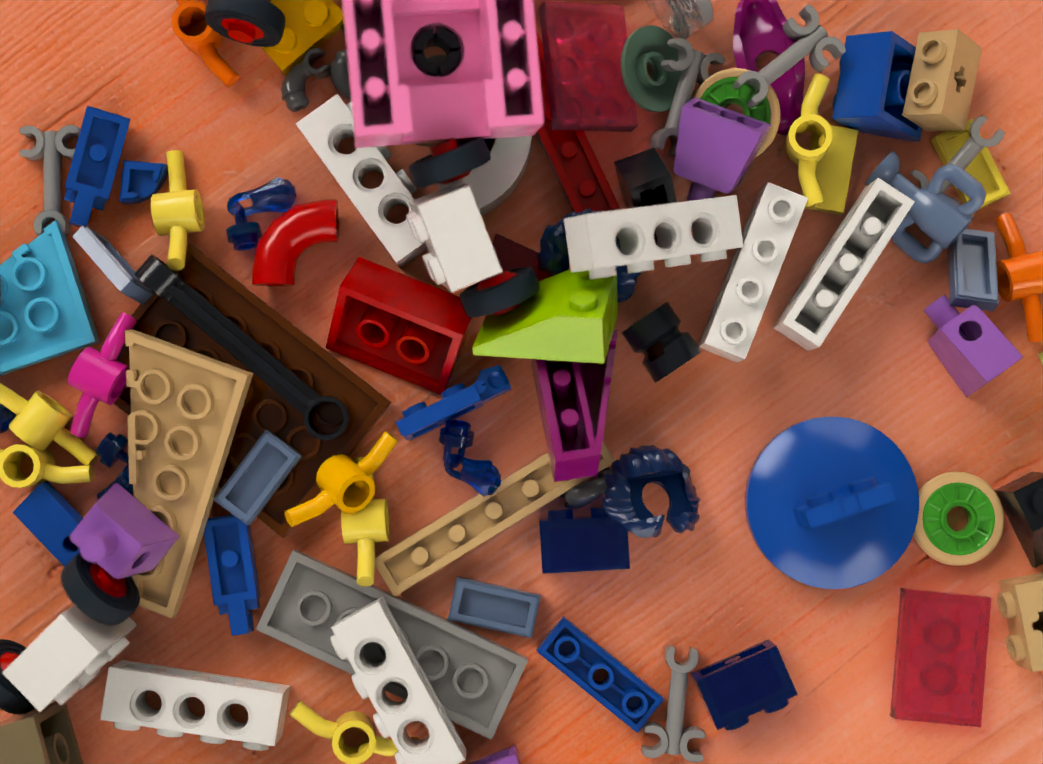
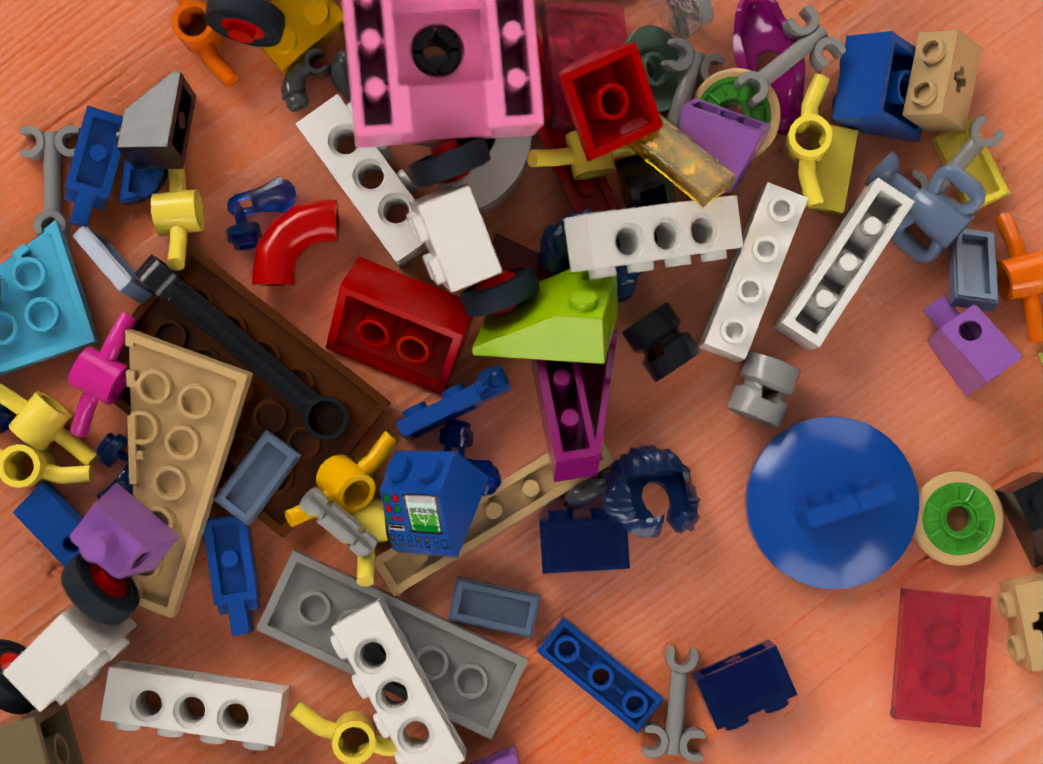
none -> slope [116,72,196,169]
none -> light grey axle [299,488,378,557]
none -> blue slope [379,451,489,557]
none -> light yellow piece [527,130,655,180]
none -> red slope [557,42,663,161]
none -> clear yellow tile [627,114,736,207]
none -> light grey wheel [726,352,801,428]

